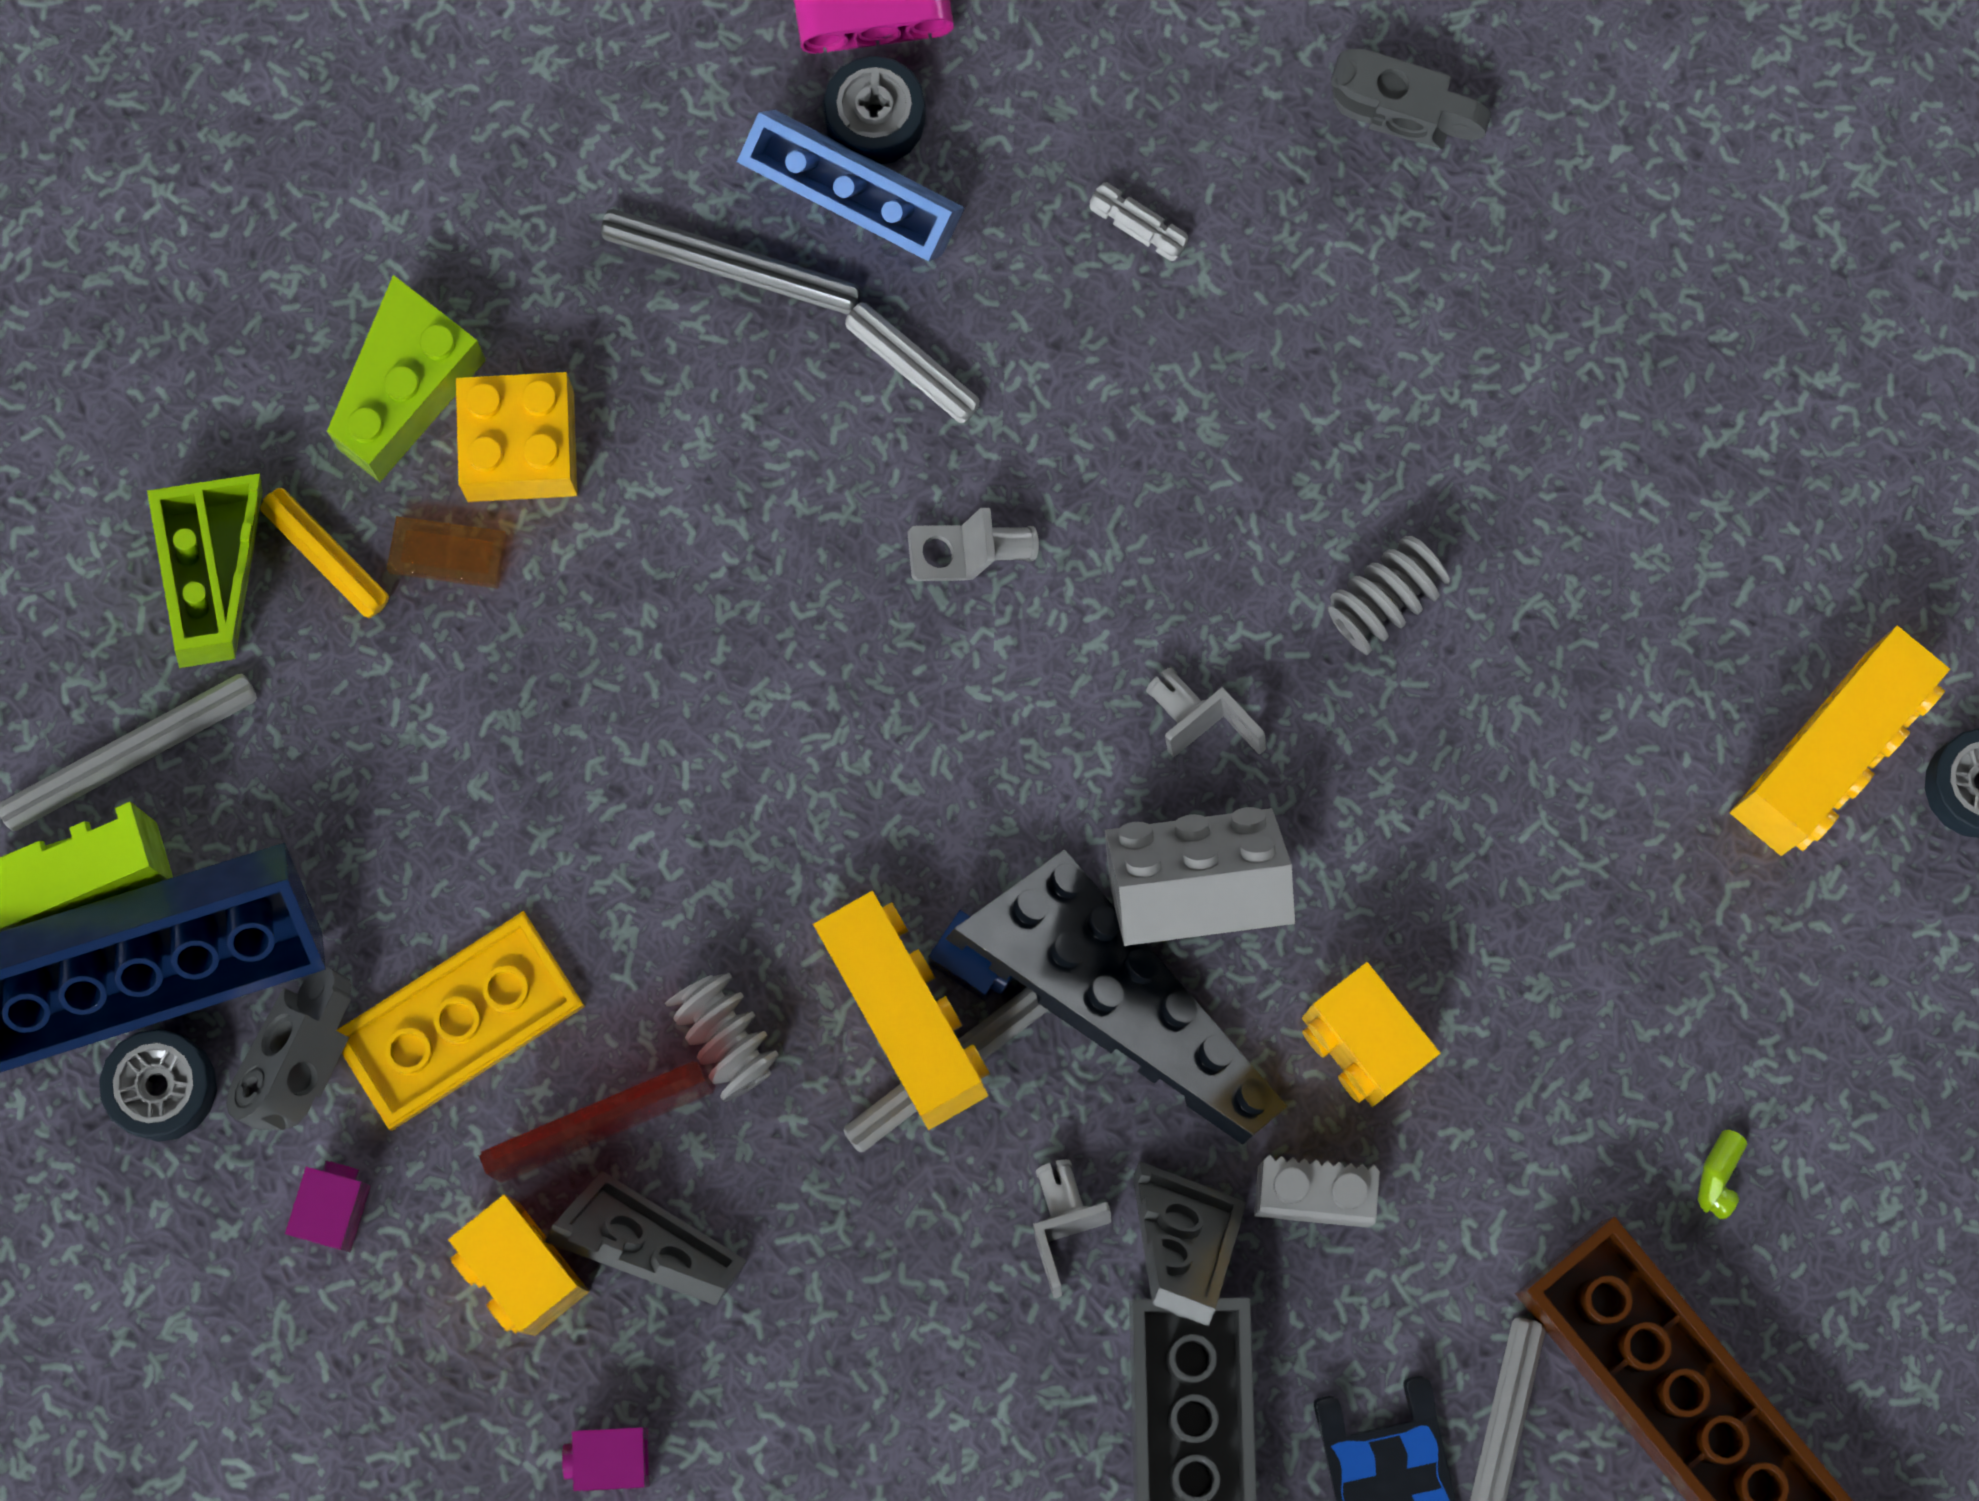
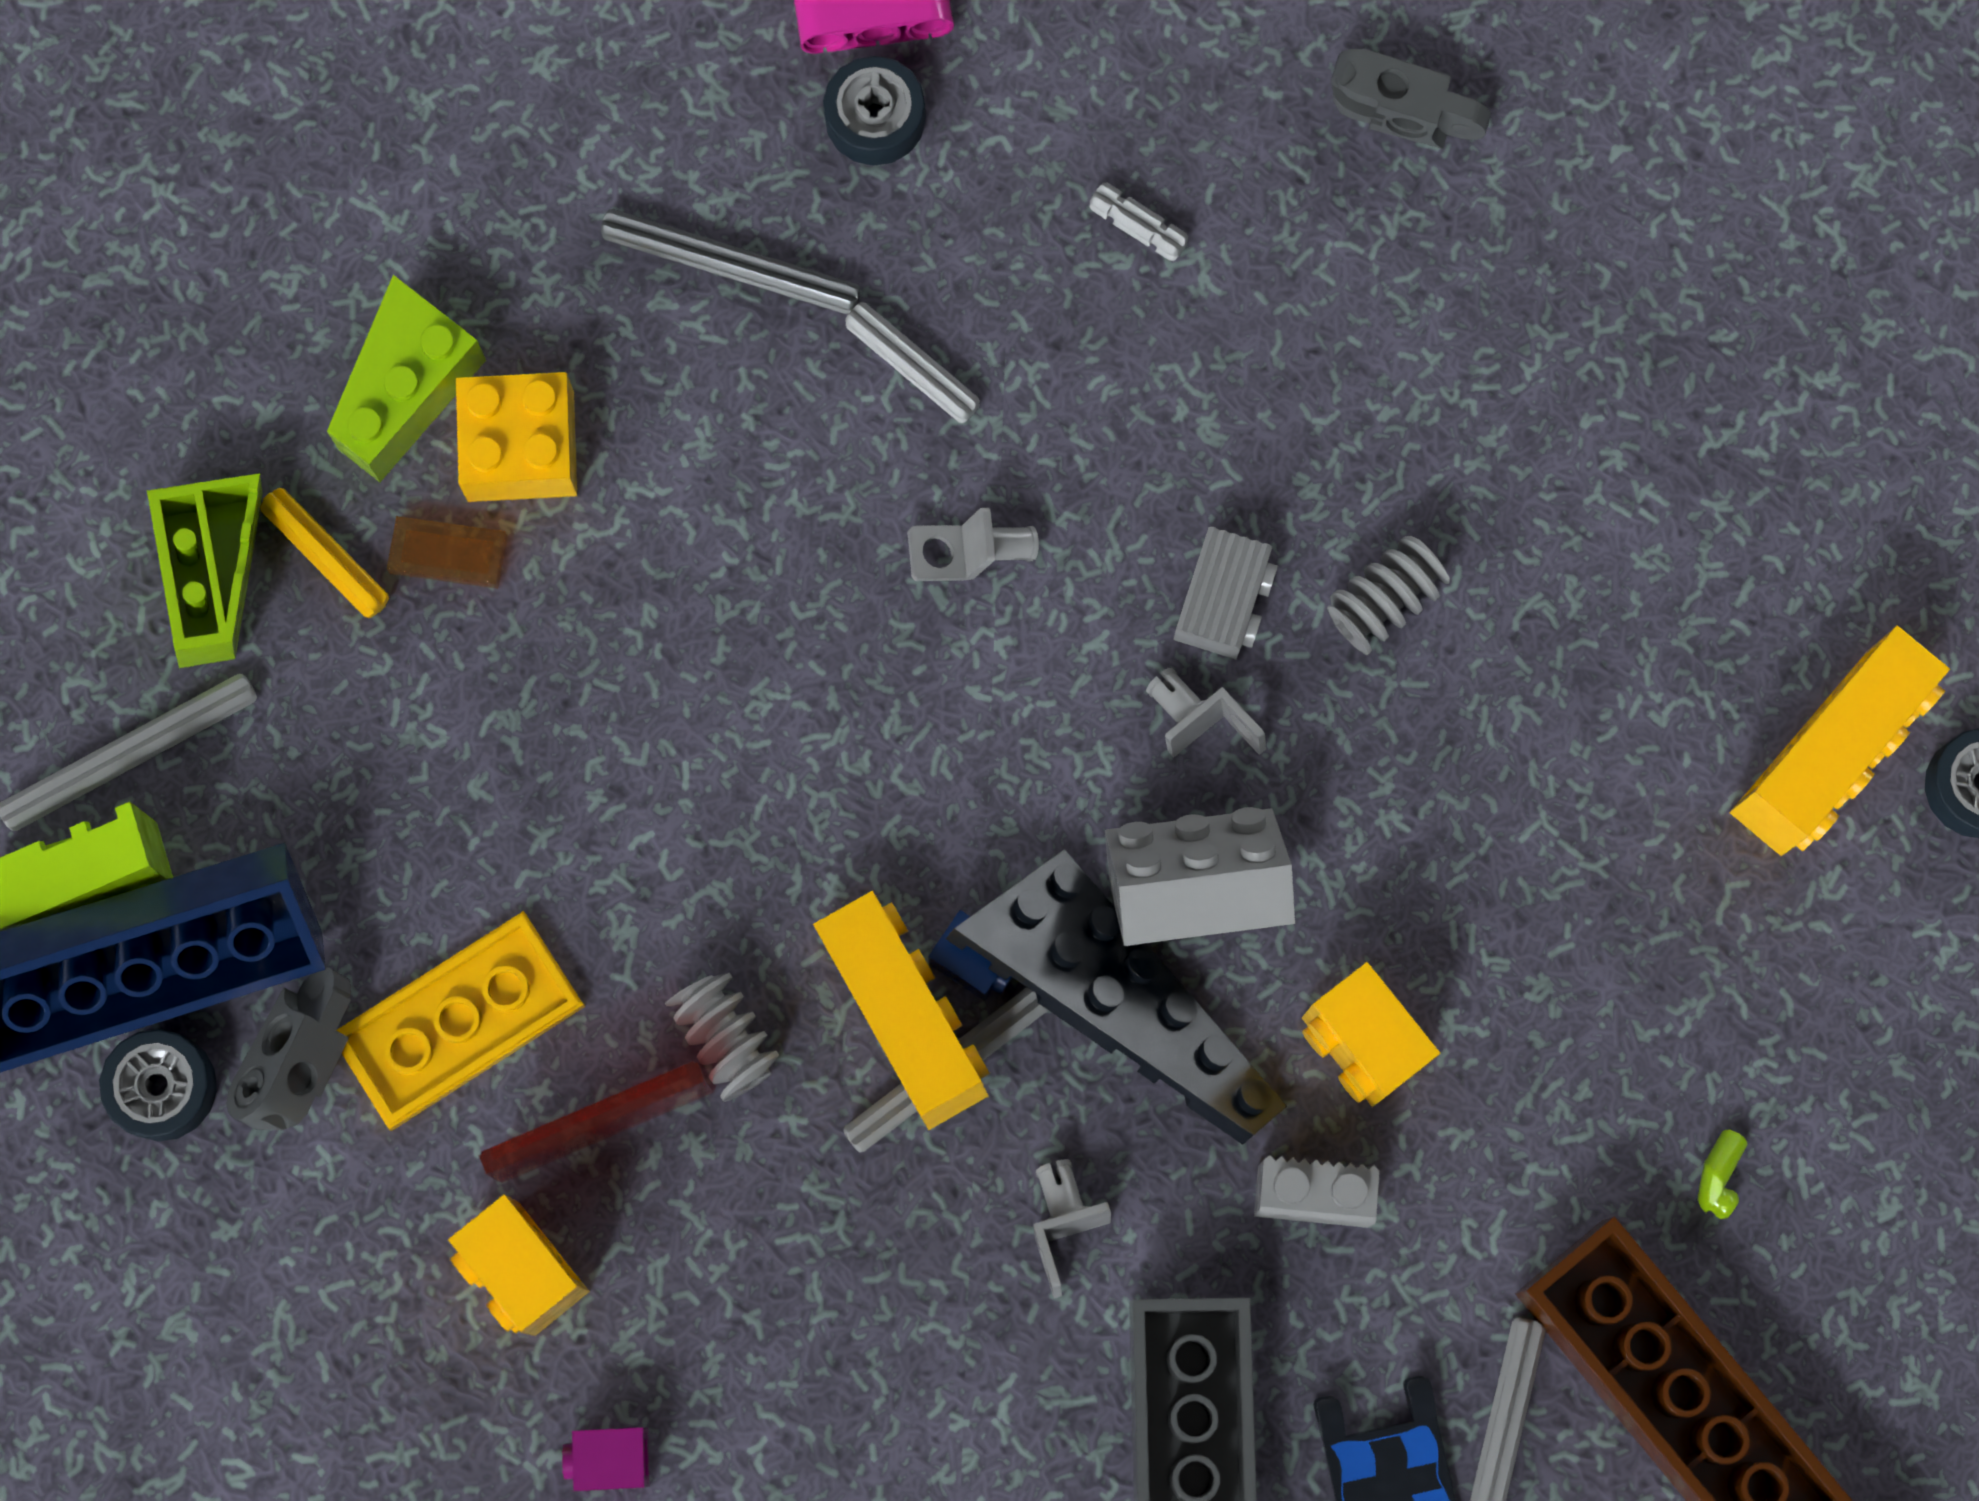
magenta brick [285,1161,371,1252] -> none
dark grey wing [544,1171,747,1306] -> none
medium blue brick [737,110,965,261] -> none
dark grey wing [1133,1161,1247,1326] -> none
none -> light grey brick [1173,527,1278,660]

